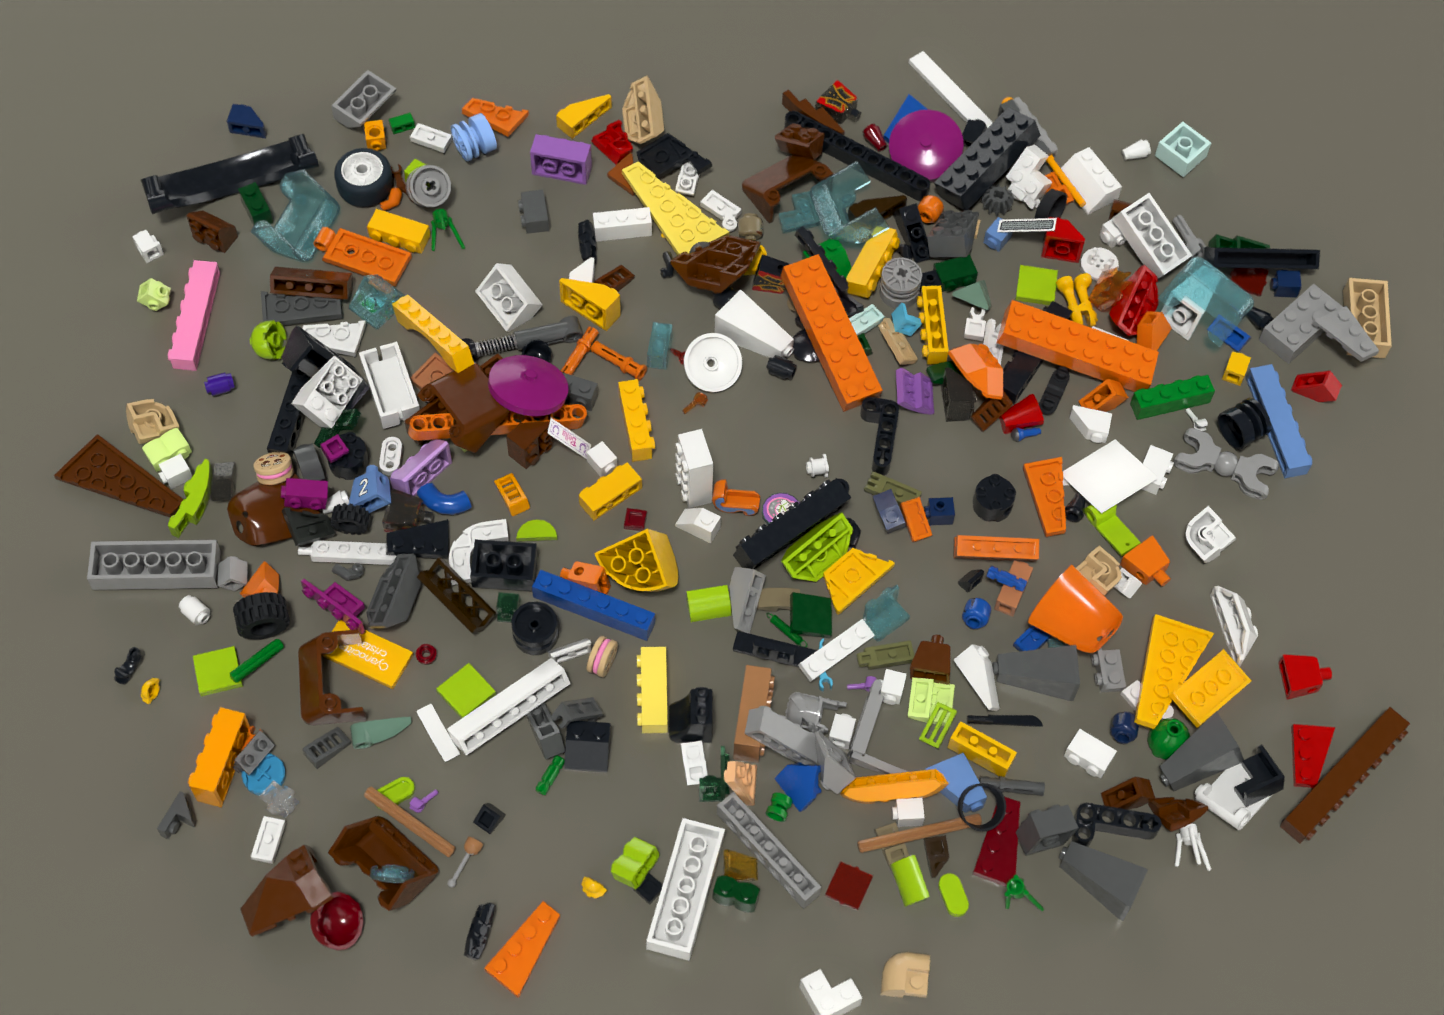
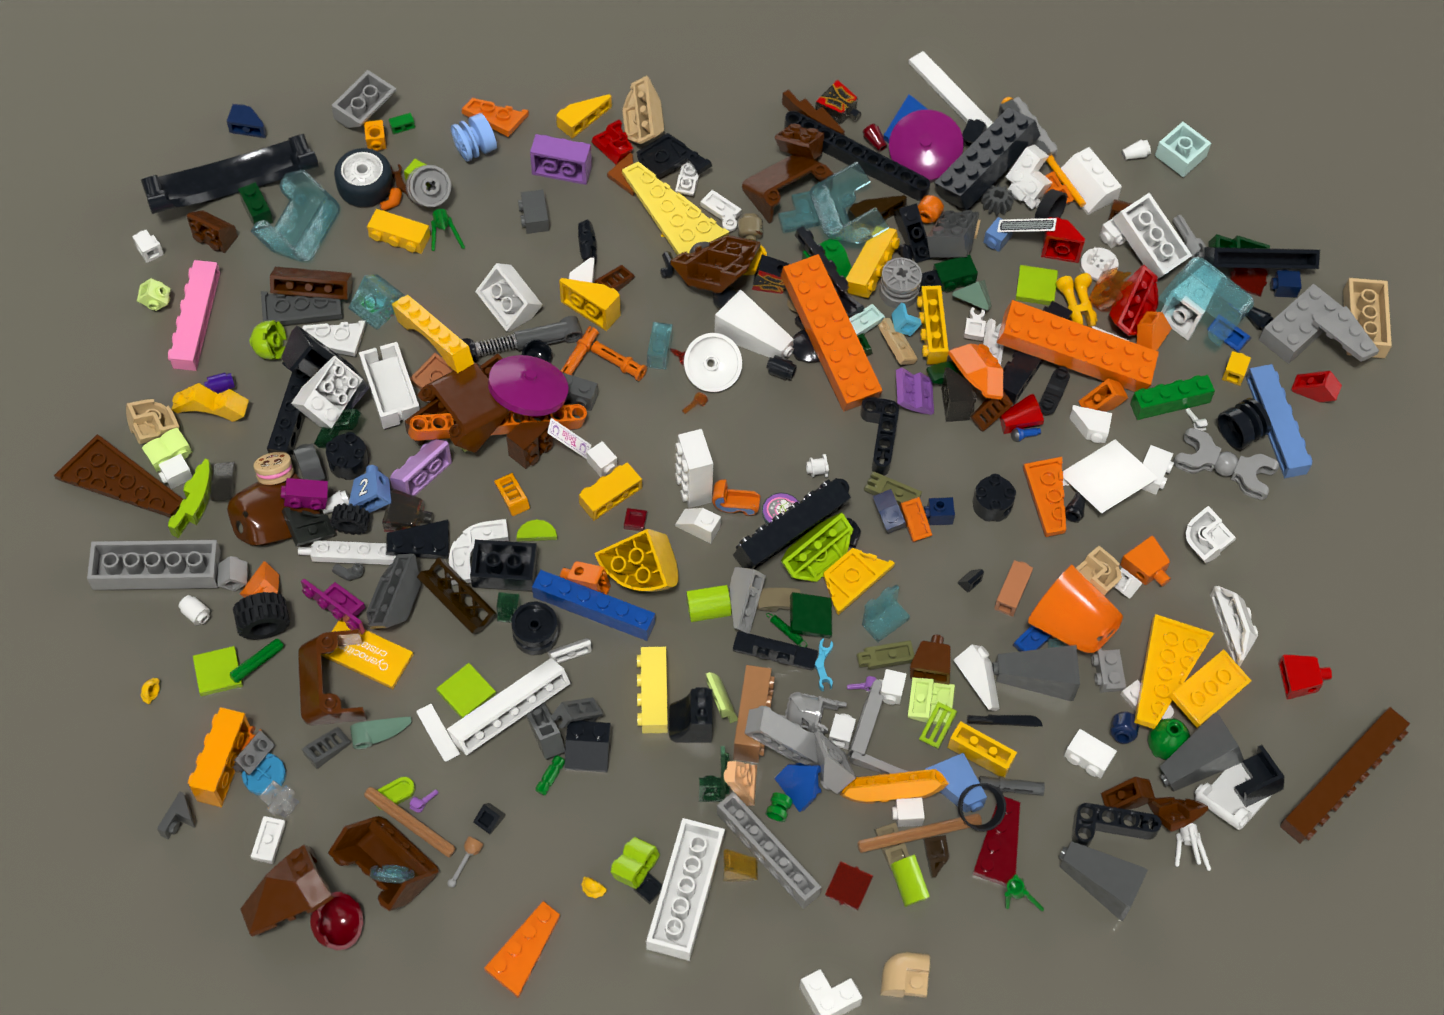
black piece [114,647,142,684] -> none
orange hinge [313,227,412,286] -> none
magenta brick [320,434,349,463] -> none
white plate [379,437,403,476] -> none
white plate [410,123,452,153] -> none
dark red plate [415,644,437,664] -> none
blue cylinder [417,483,472,515] -> none
black hinge [464,902,495,960] -> none
tan head [587,636,618,678] -> none
white brick [593,207,652,242] -> none
yellow brick [618,379,655,462] -> none
white slope [681,741,709,786] -> none
dark green brick [712,875,760,913] -> none
white plate [798,619,875,682] -> none
lime tile [938,873,969,917] -> none
orange brick [954,535,1039,562] -> none
blue head [962,598,991,629] -> none
blue axle [987,566,1027,591] -> none
dark grey brick [1016,805,1078,855] -> none
lime door [1084,504,1141,556] -> none
red wing [1291,724,1335,788] -> none
none -> yellow arch [171,383,249,422]
none -> yellowish green slope [706,672,738,723]

